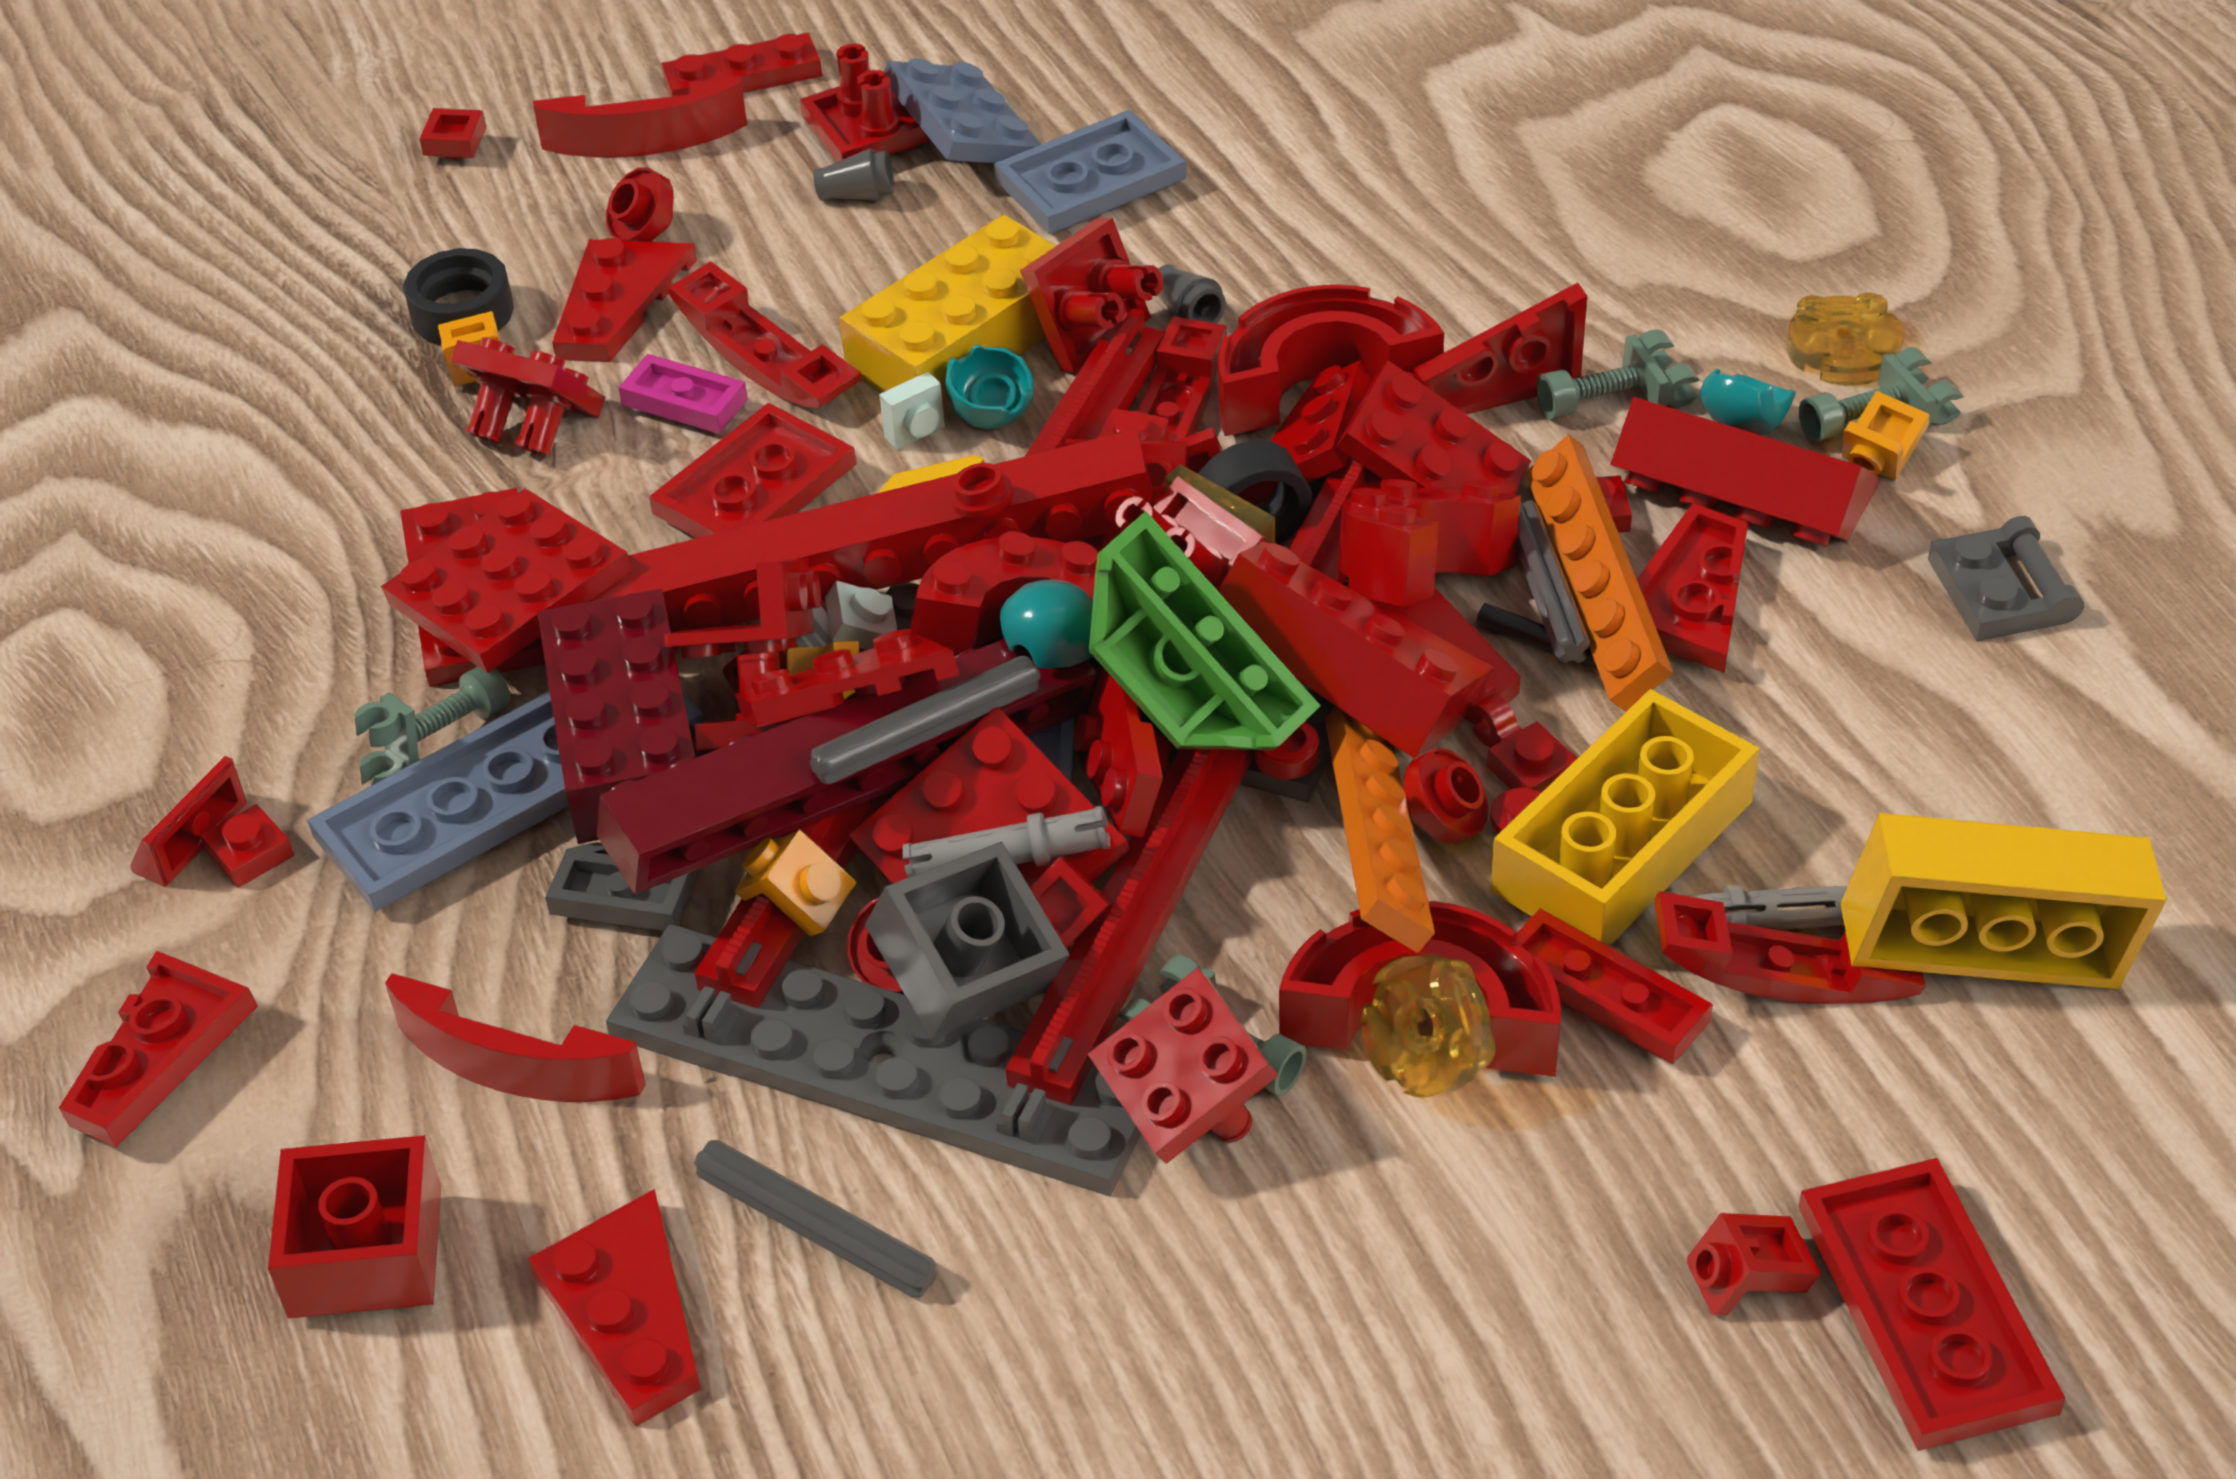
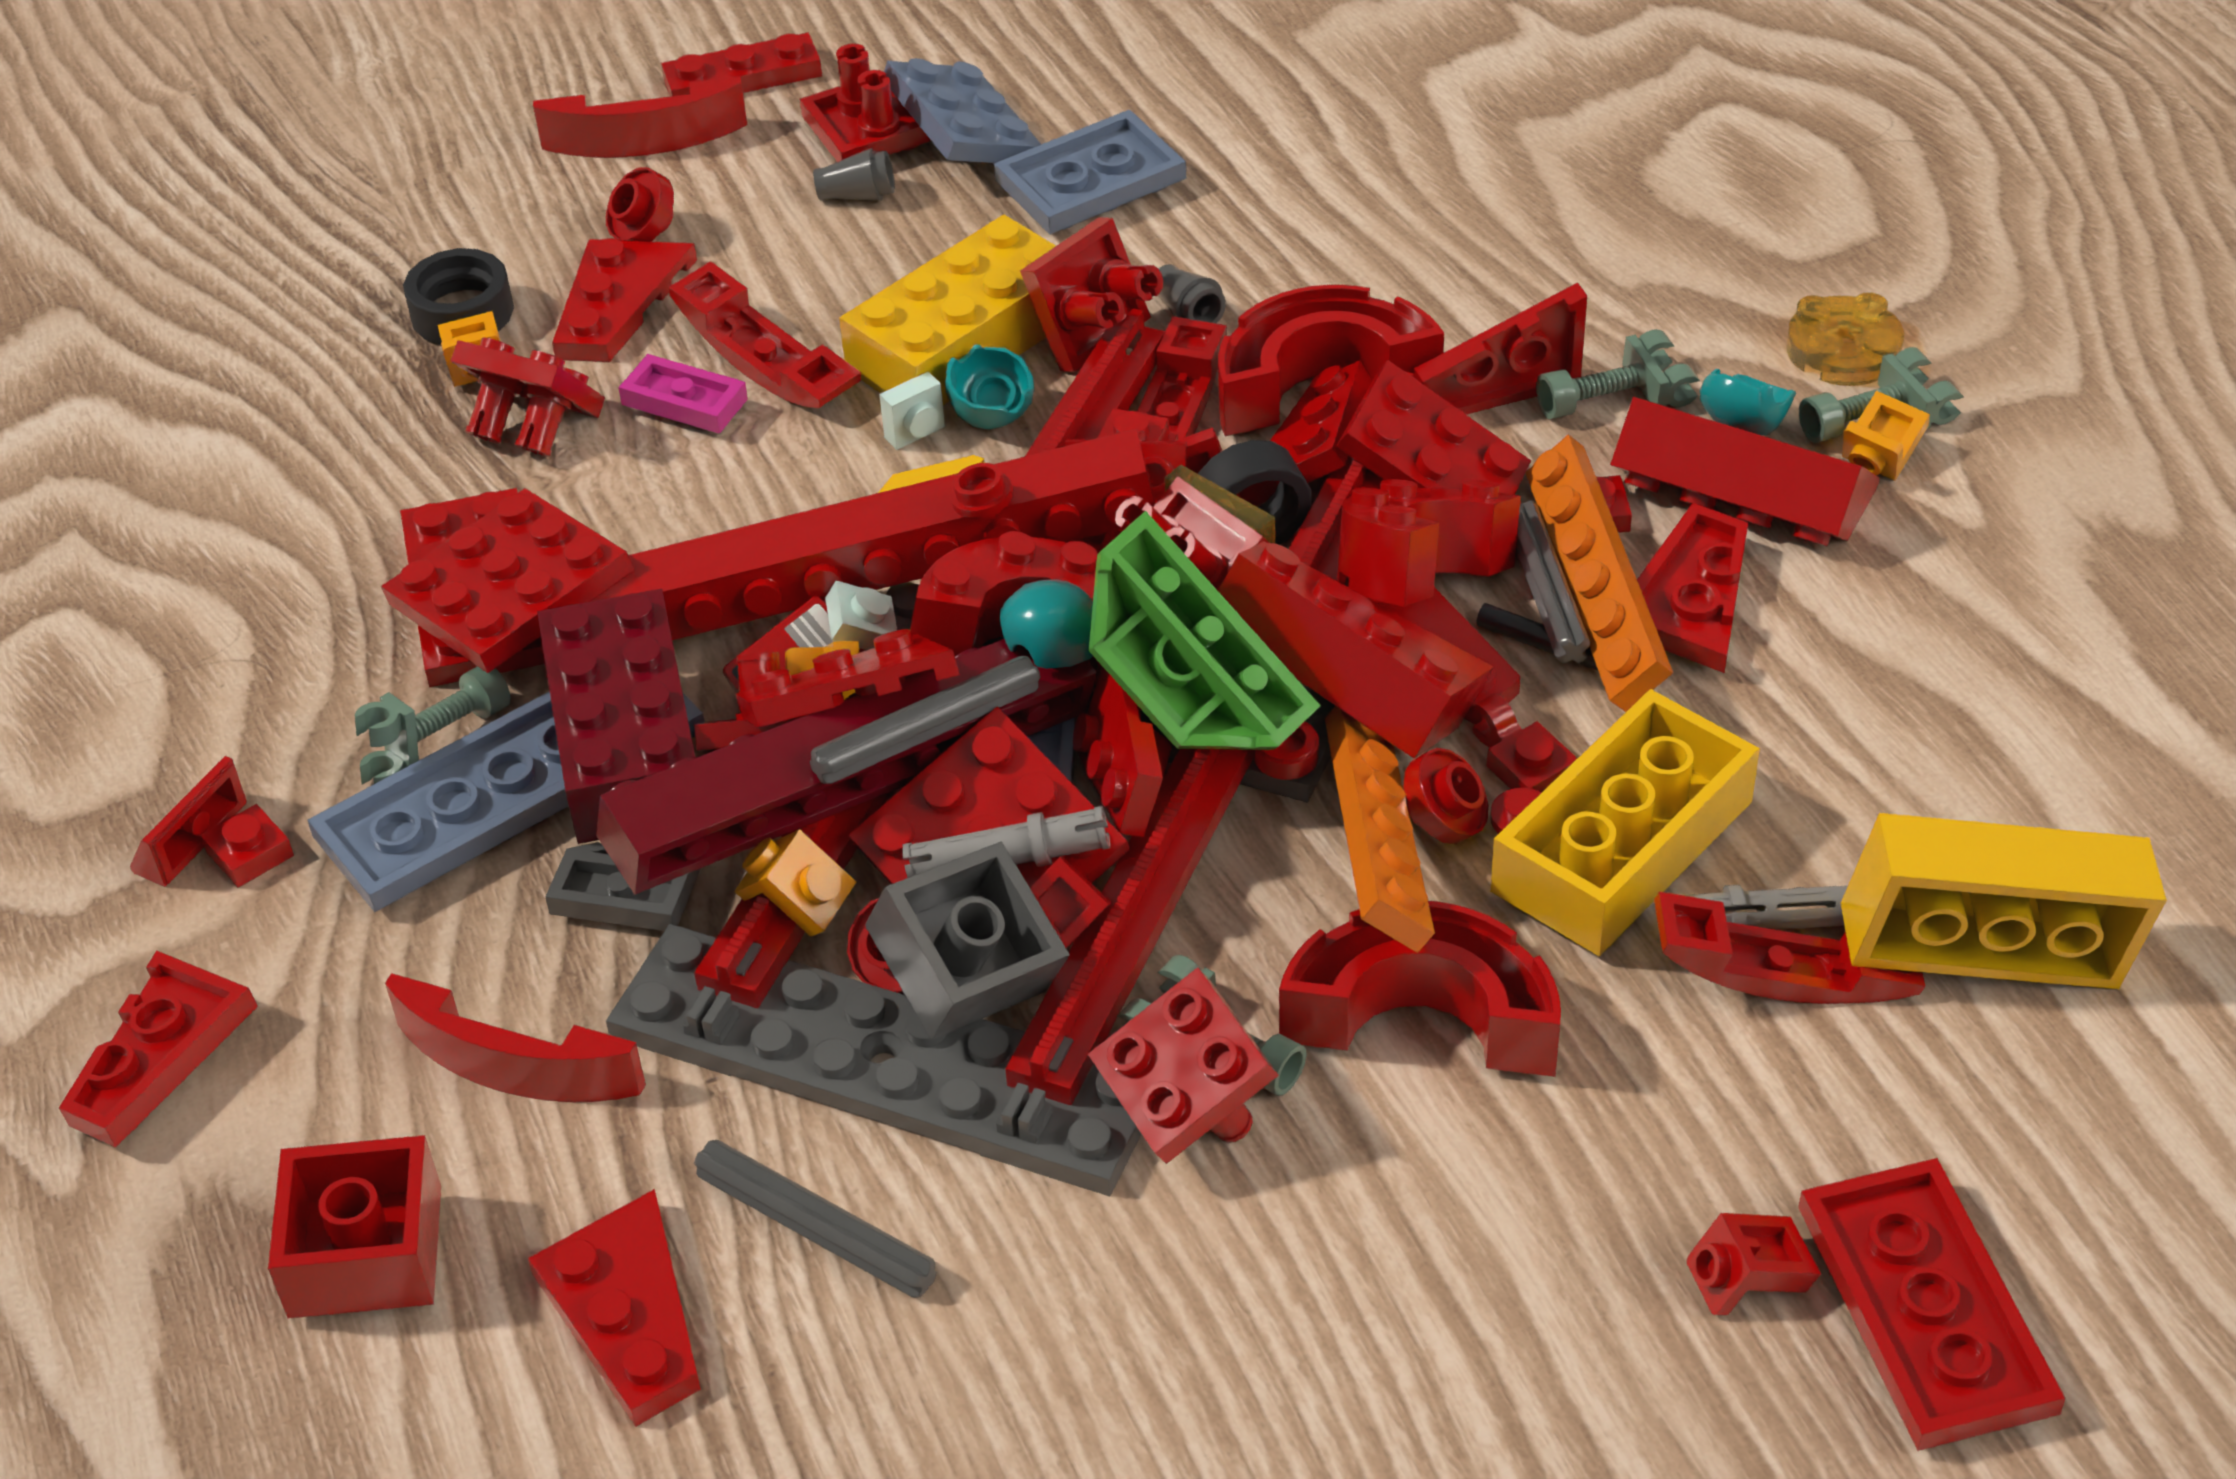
red plate [419,108,487,159] -> none
red plate [649,402,856,538] -> none
red bracket [663,558,821,658] -> none
clear yellow plate [1361,955,1496,1098] -> none
red plate [1516,908,1713,1064] -> none
dark grey plate [1928,516,2084,641] -> none

